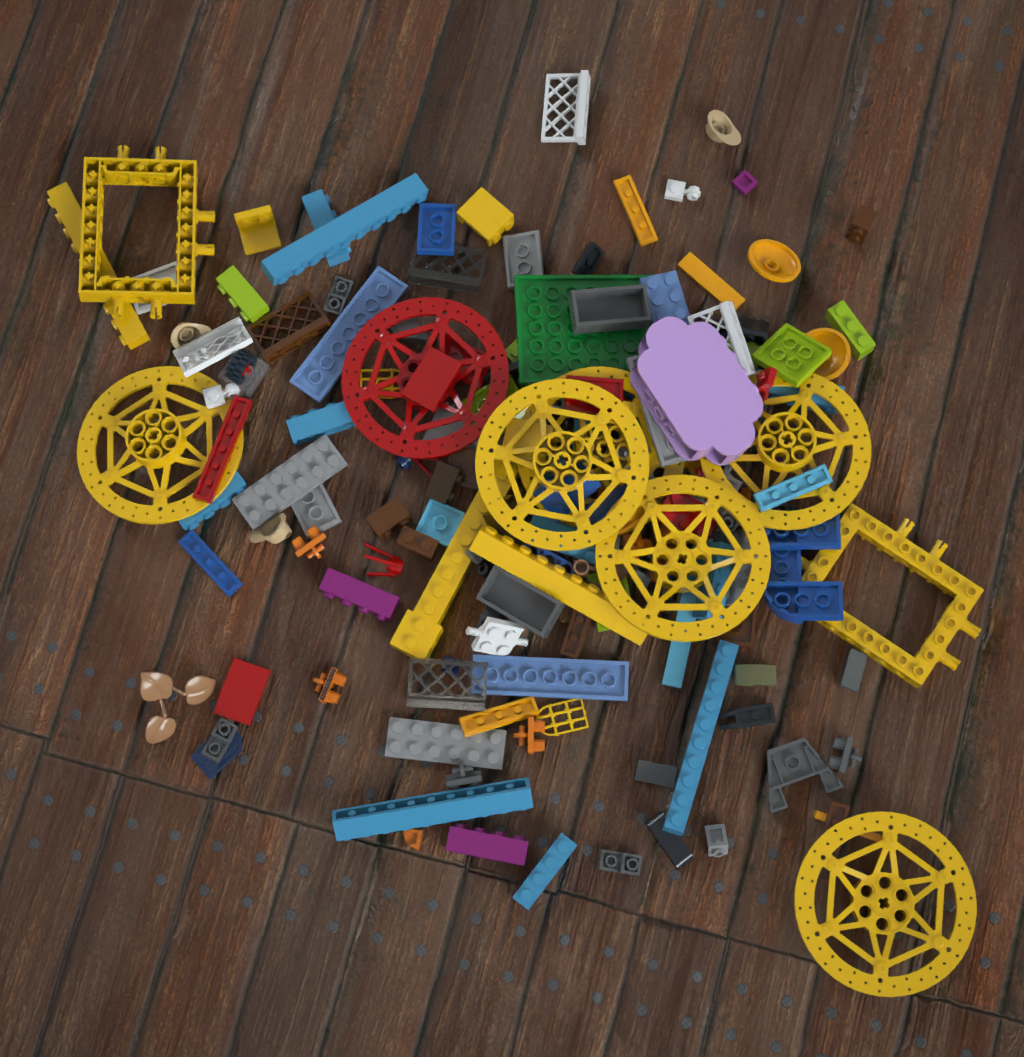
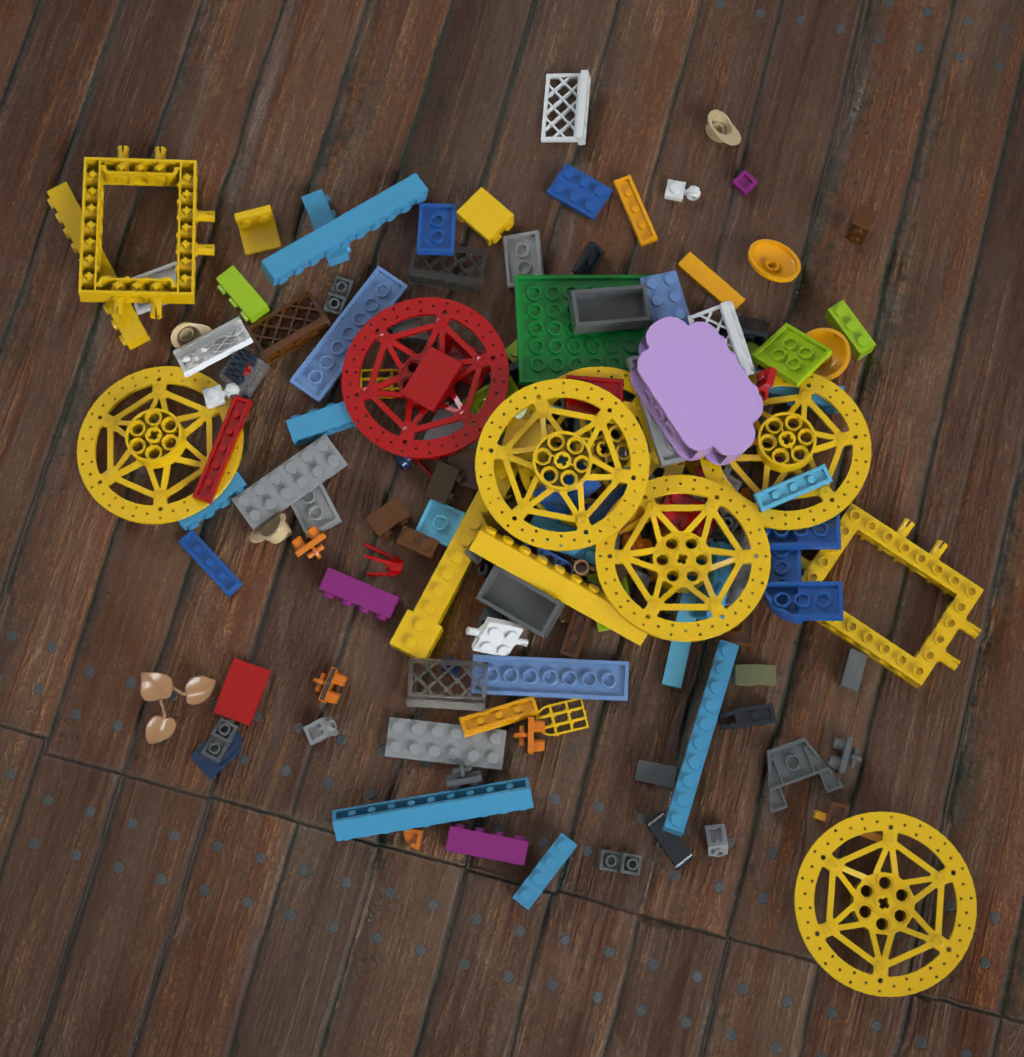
none -> light grey bracket [303,716,338,745]
none -> blue plate [547,163,613,221]

